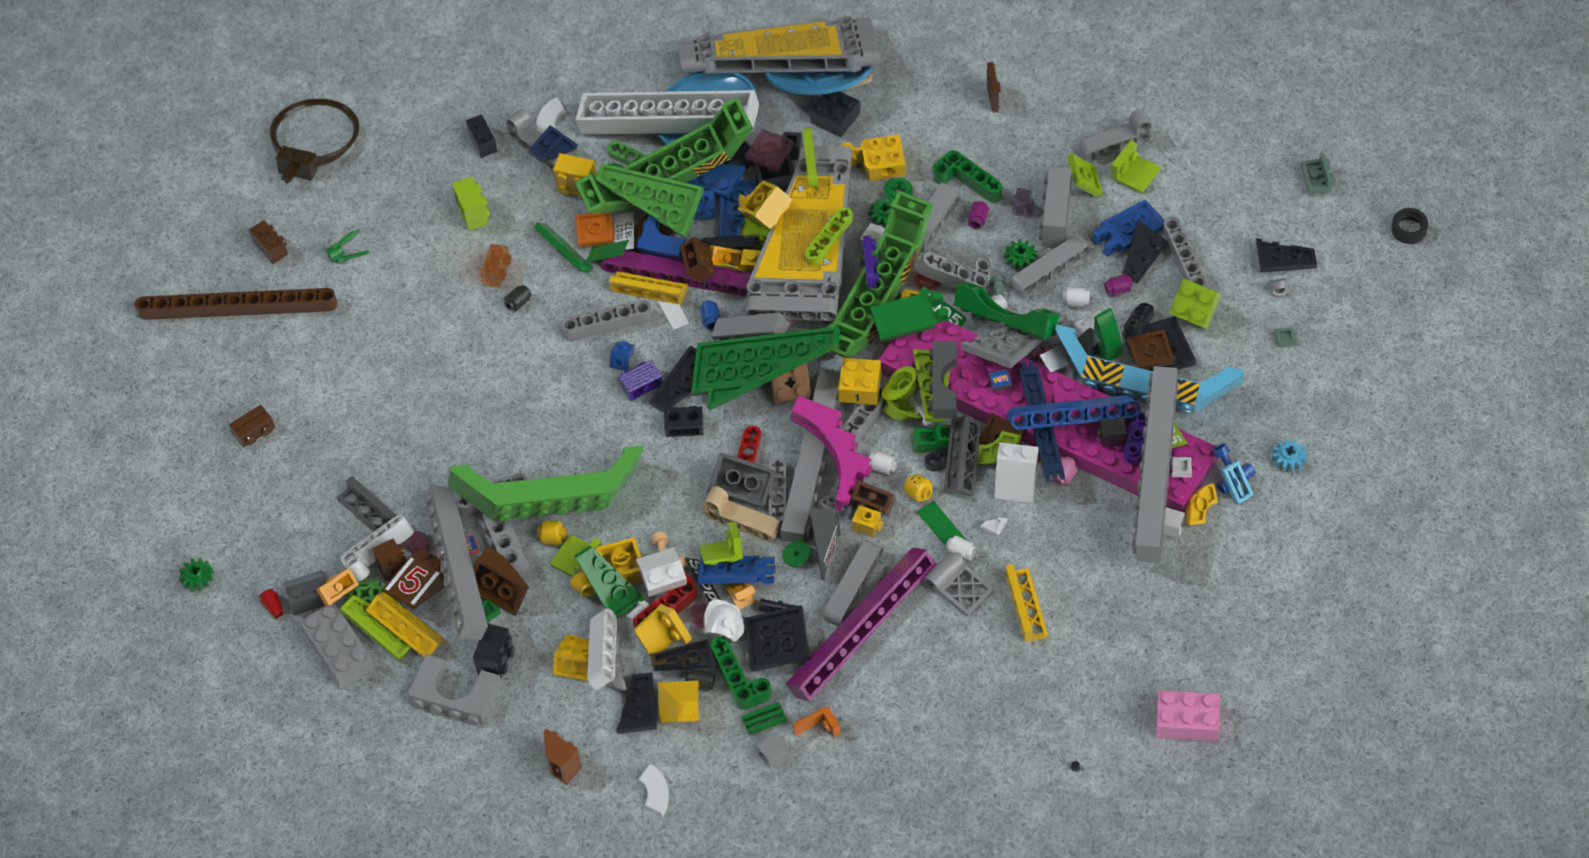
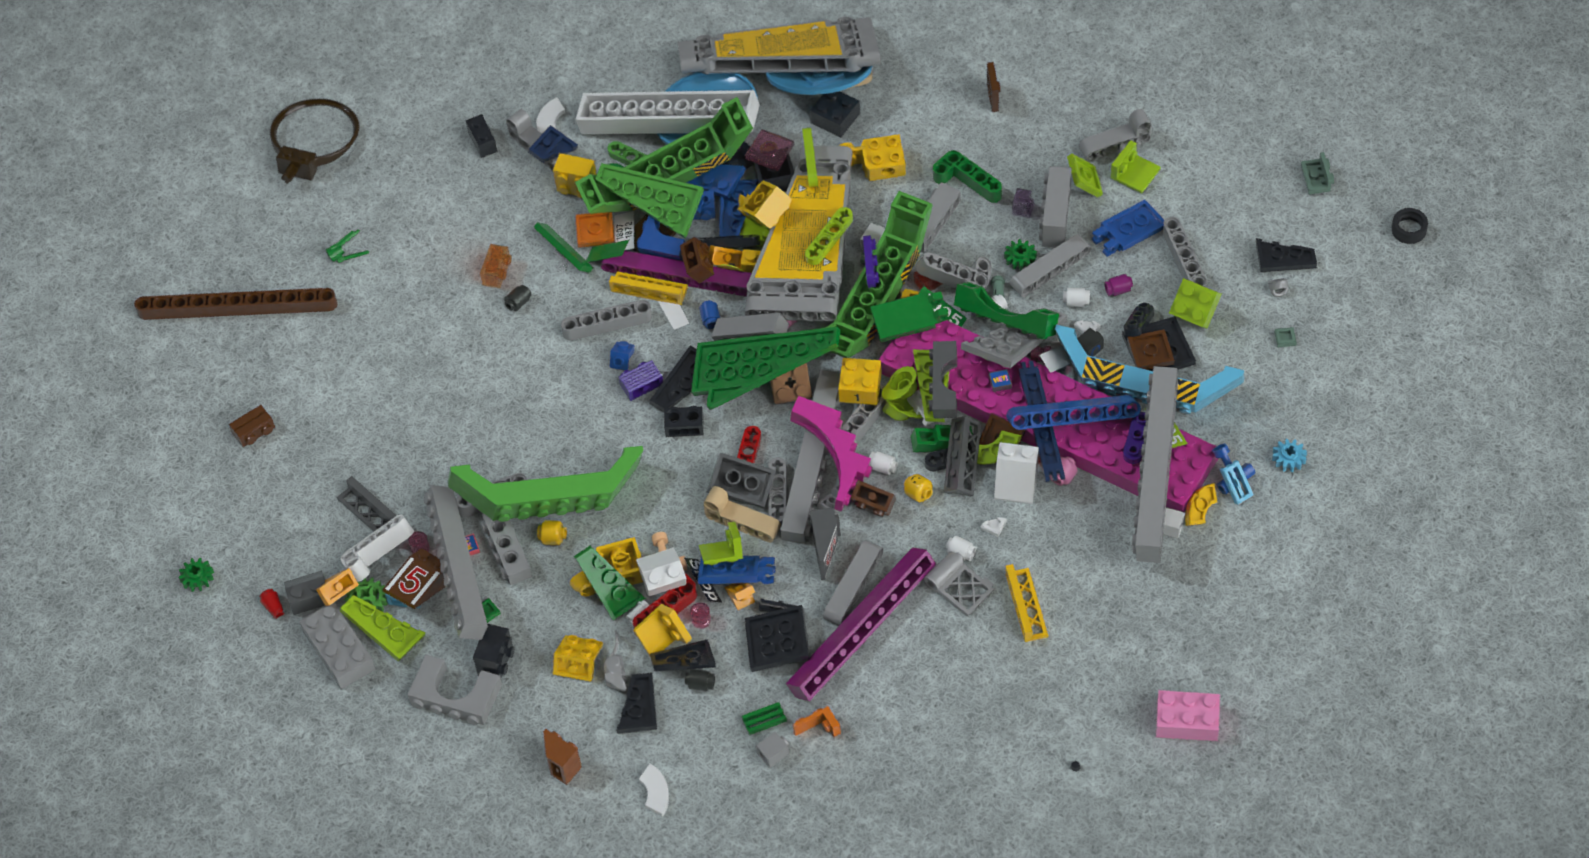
reddish brown brick [249,220,288,264] -> none
yellow fence [366,592,446,657] -> none
reddish brown brick [372,538,406,582] -> none
lime brick [452,176,490,231] -> none
reddish brown slope [473,547,529,616] -> none
lime bracket [550,535,602,577] -> none
white beam [587,608,617,690] -> none
yellow slope [658,681,700,723] -> none
white helmet [704,599,744,643] -> none
green beam [711,637,772,710] -> none
pearl dark grey brick [781,132,803,160] -> none
green piece [782,541,811,567] -> none
yellow brick [852,505,883,537] -> none
green gear [869,197,893,228] -> none
green gear [884,178,913,201] -> none
green sticker [917,501,967,545] -> none
magenta brick [967,201,990,229] -> none
green slope [1094,308,1122,361] -> none
pearl dark grey brick [1097,418,1126,447] -> none
black wing [1122,220,1168,284] -> none
white tile [1171,457,1192,477] -> none

